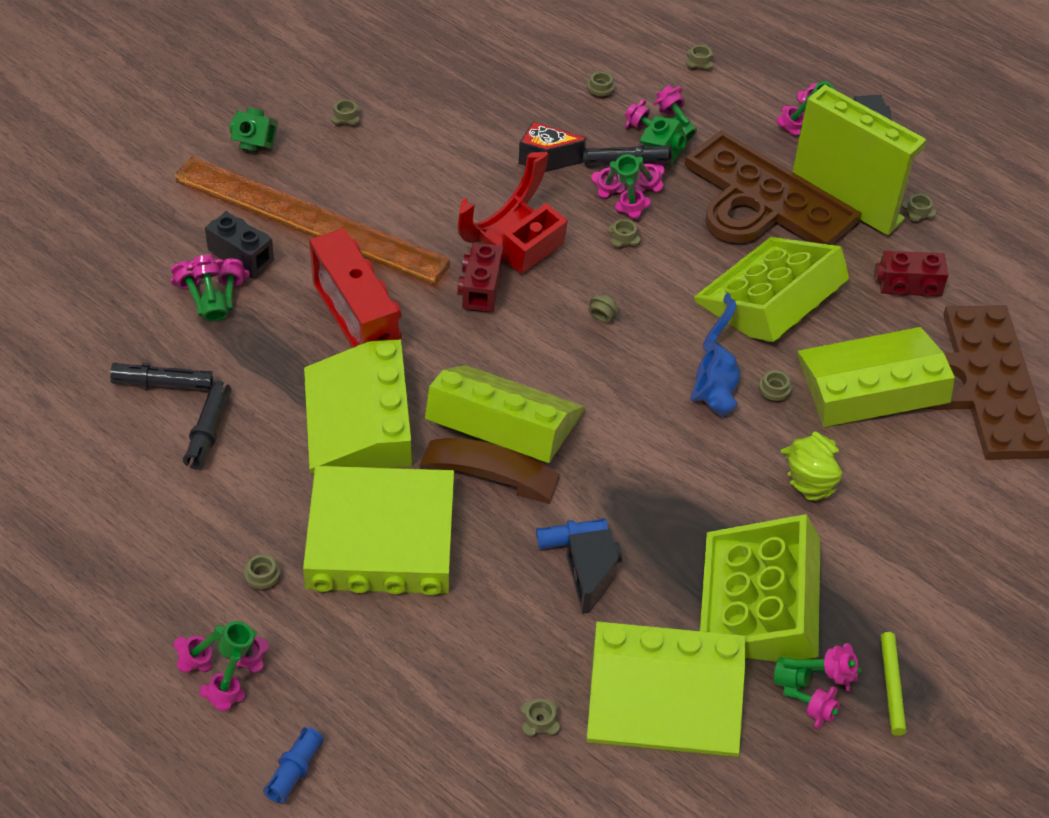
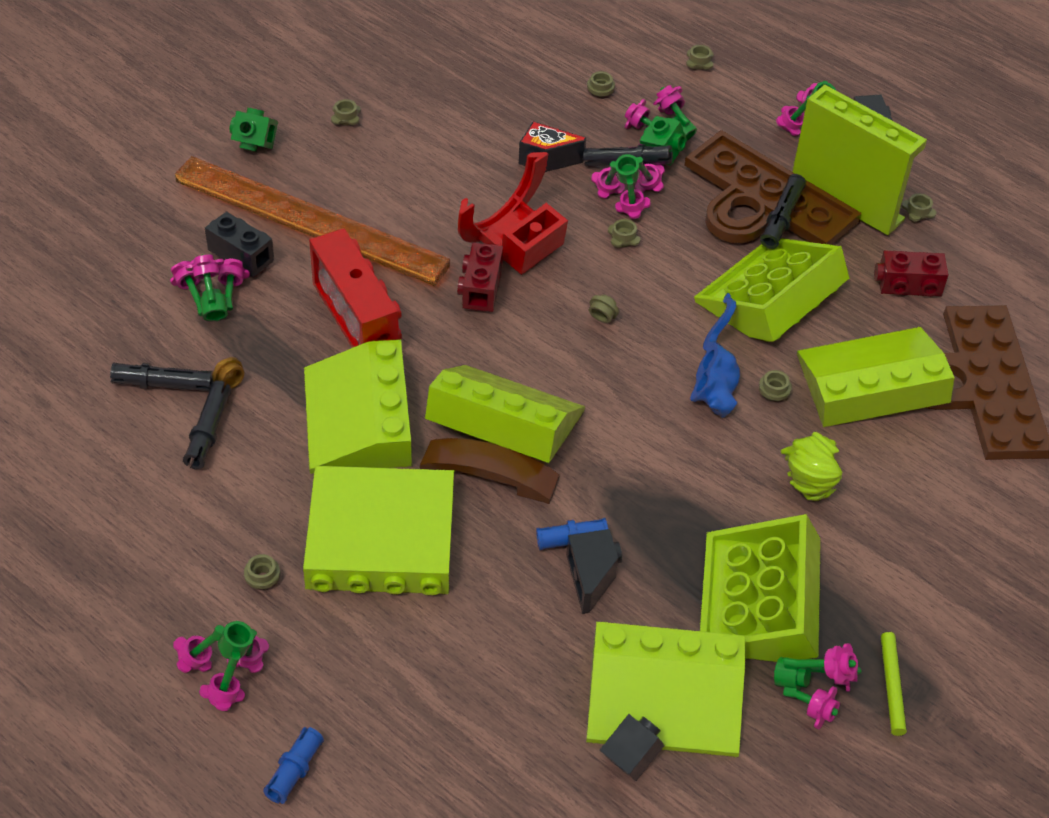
olive plate [520,698,560,737] -> none
none -> pearl gold plate [212,357,245,389]
none -> black brick [600,714,665,781]
none -> black pin [760,174,806,249]

